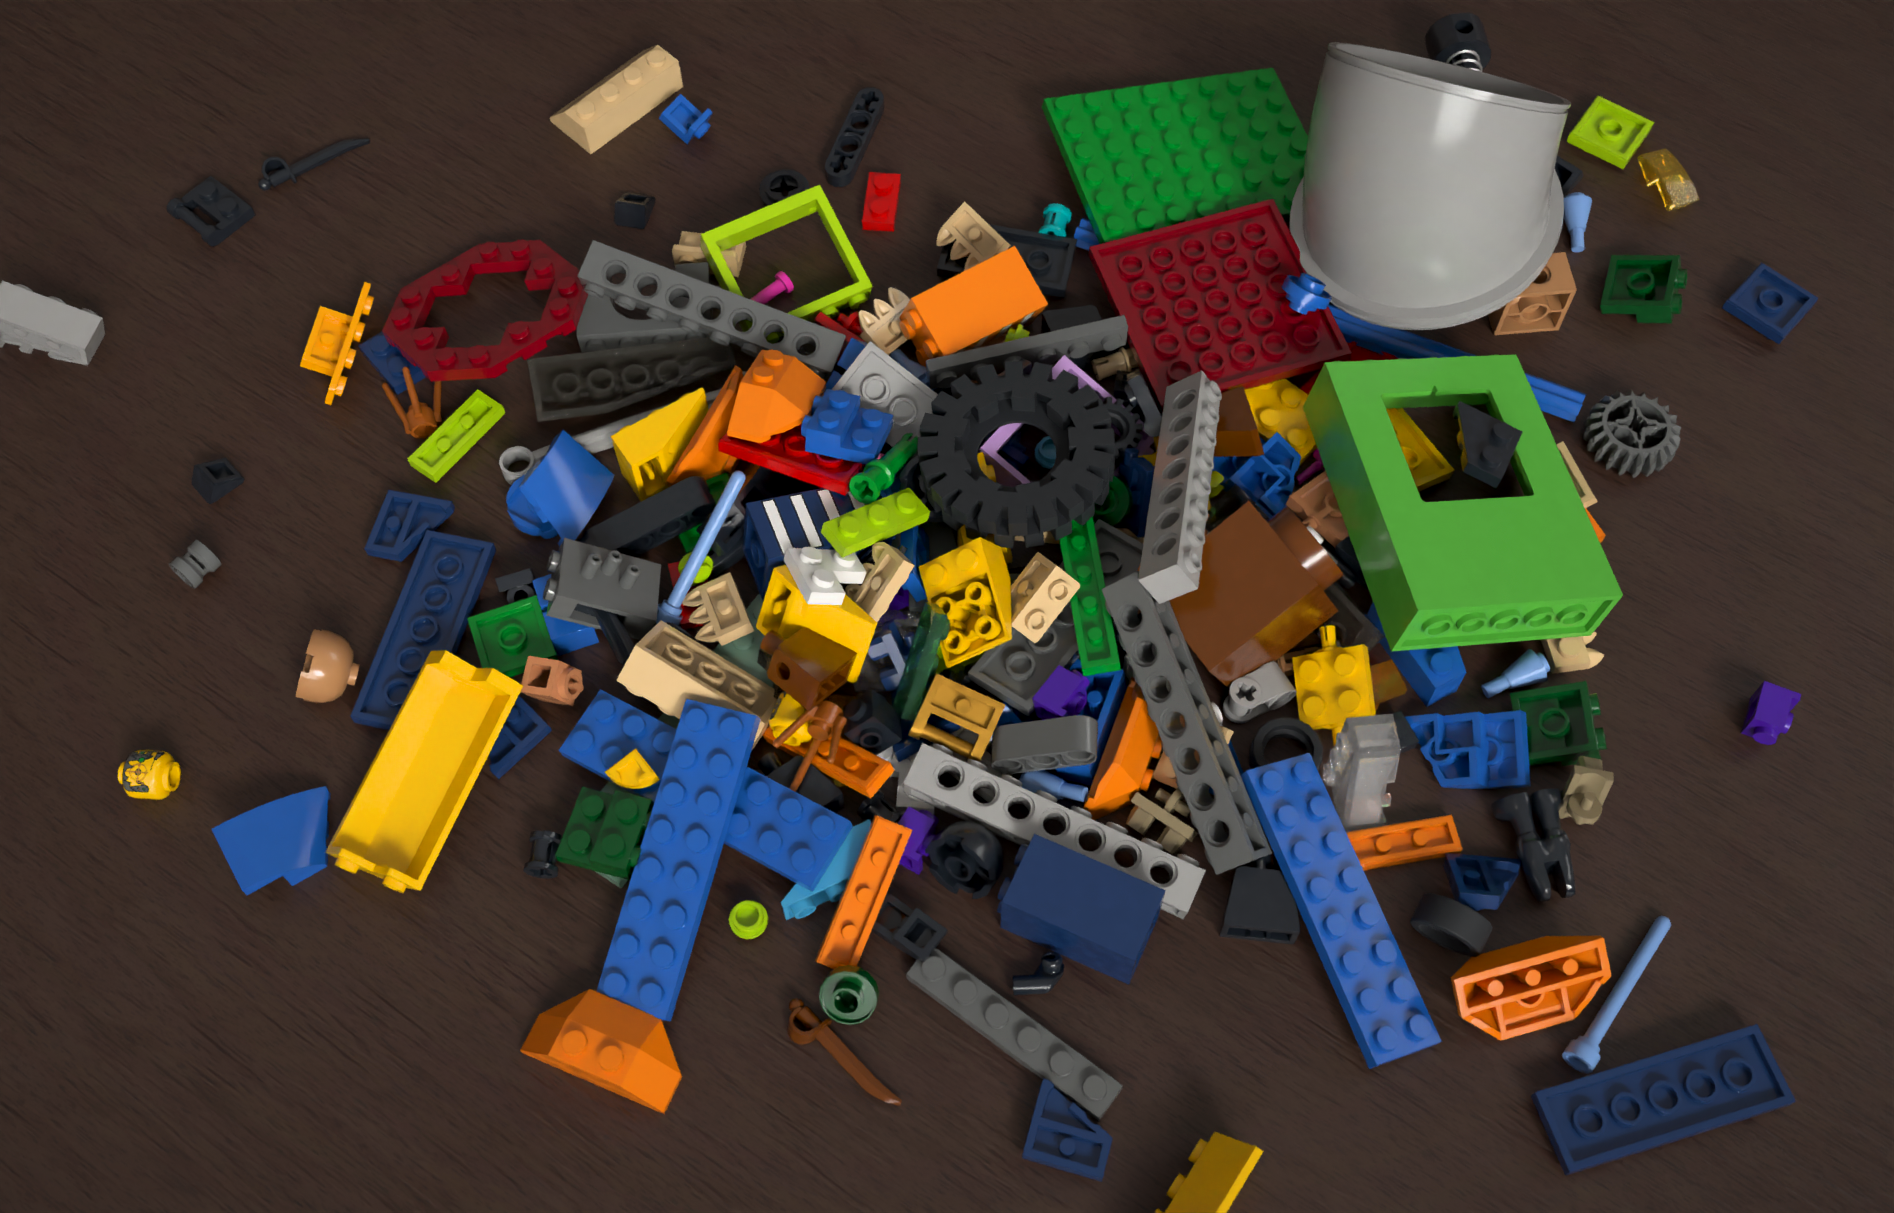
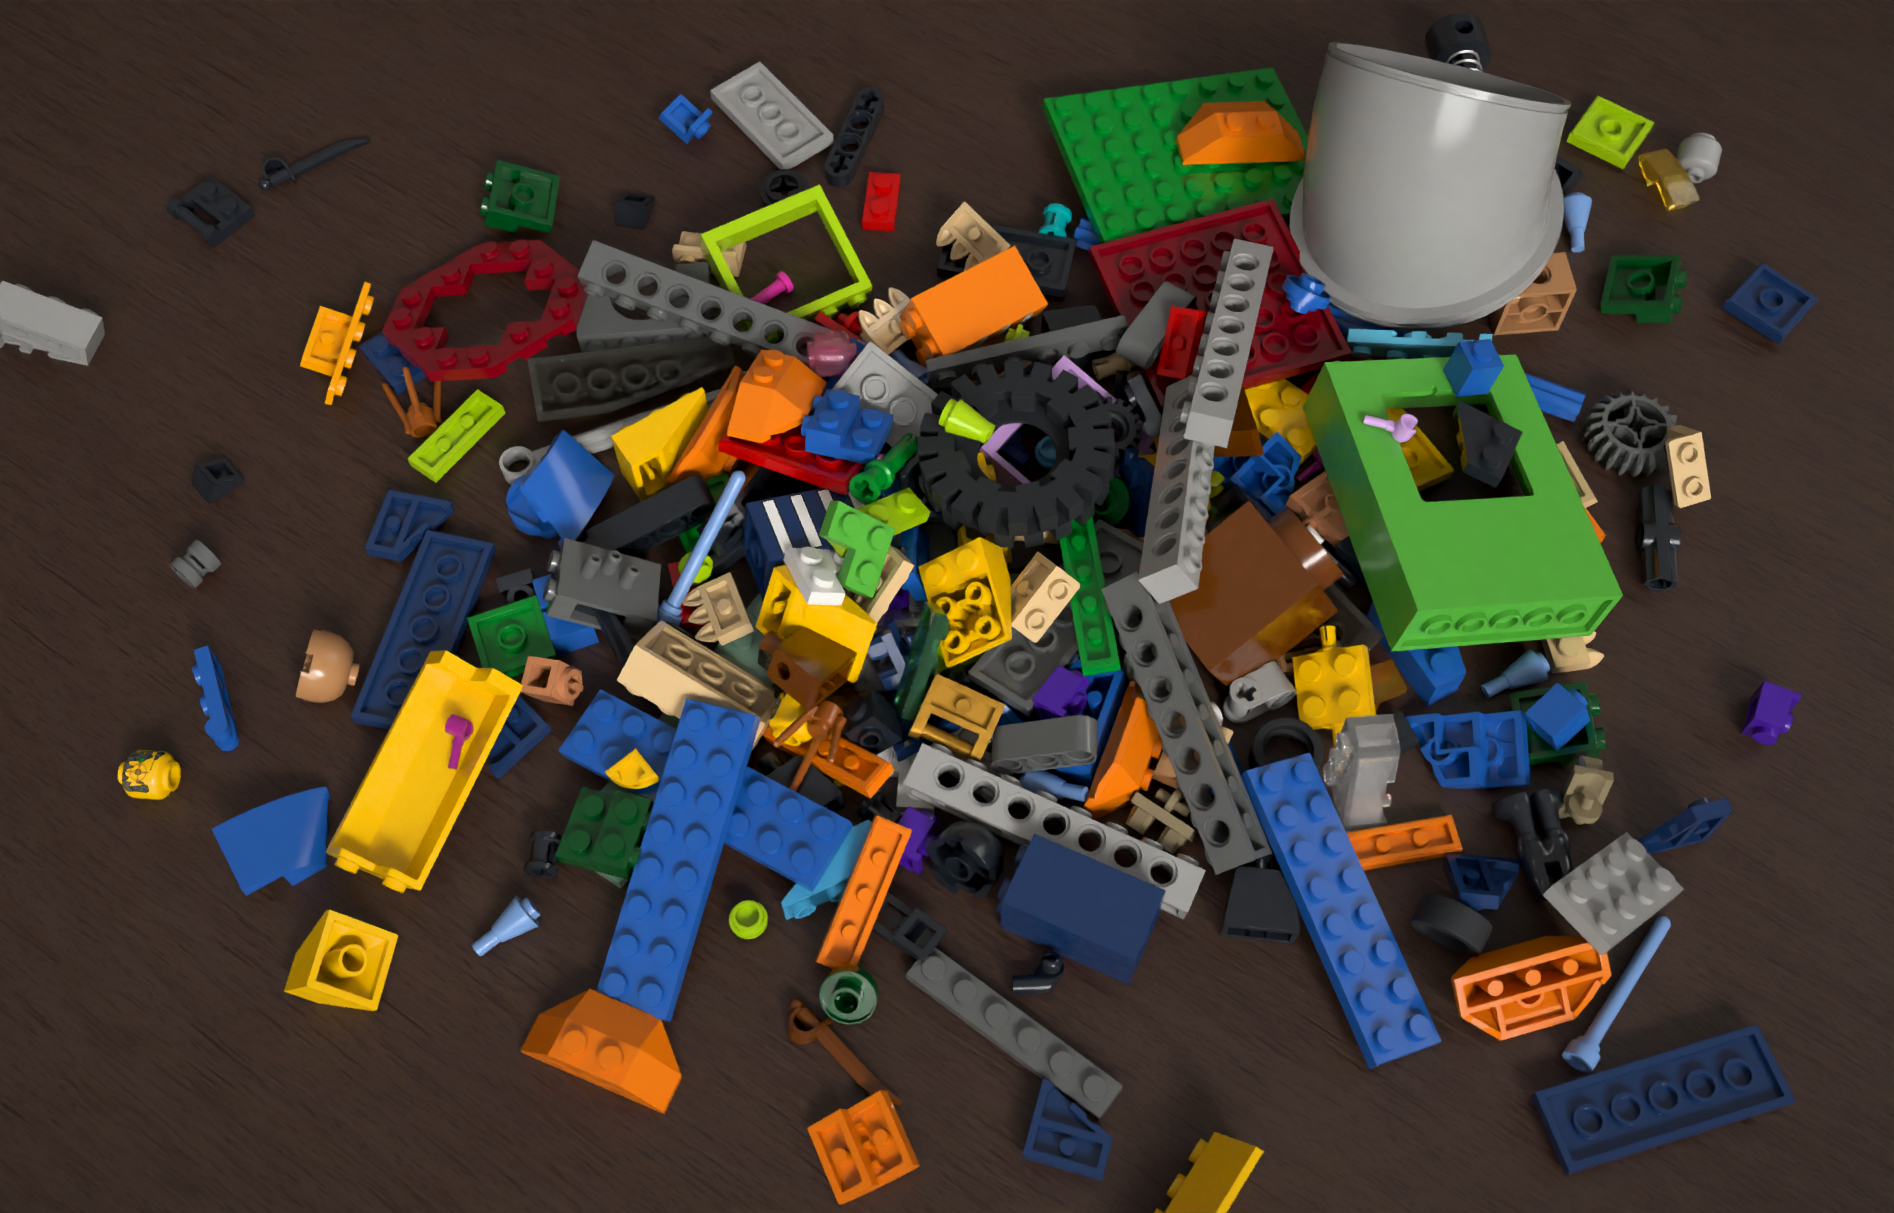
tan slope [550,45,683,154] -> none
none -> blue plate [192,645,240,751]
none -> yellow slope [284,910,398,1011]
none -> magenta hand [445,714,474,770]
none -> medium blue cone [472,896,541,957]
none -> dark green plate [479,160,560,233]
none -> light grey plate [710,62,834,170]
none -> clear pink head [807,331,857,377]
none -> orange slope [807,1090,920,1205]
none -> bright green plate [819,501,895,598]
none -> lime cone [938,399,996,444]
none -> dark grey beam [1116,281,1197,370]
none -> red plate [1157,306,1207,379]
none -> orange wedge [1176,101,1306,165]
none -> light grey brick [1180,239,1274,448]
none -> medium azure wing [1347,329,1493,360]
none -> lavender hand [1363,414,1418,442]
none -> blue brick [1443,339,1504,397]
none -> blue brick [1524,683,1590,751]
none -> light grey plate [1543,832,1684,956]
none -> black piece [1635,484,1681,592]
none -> dark blue wing [1637,798,1733,855]
none -> tan bracket [1665,425,1711,508]
none -> light grey head [1675,133,1722,183]

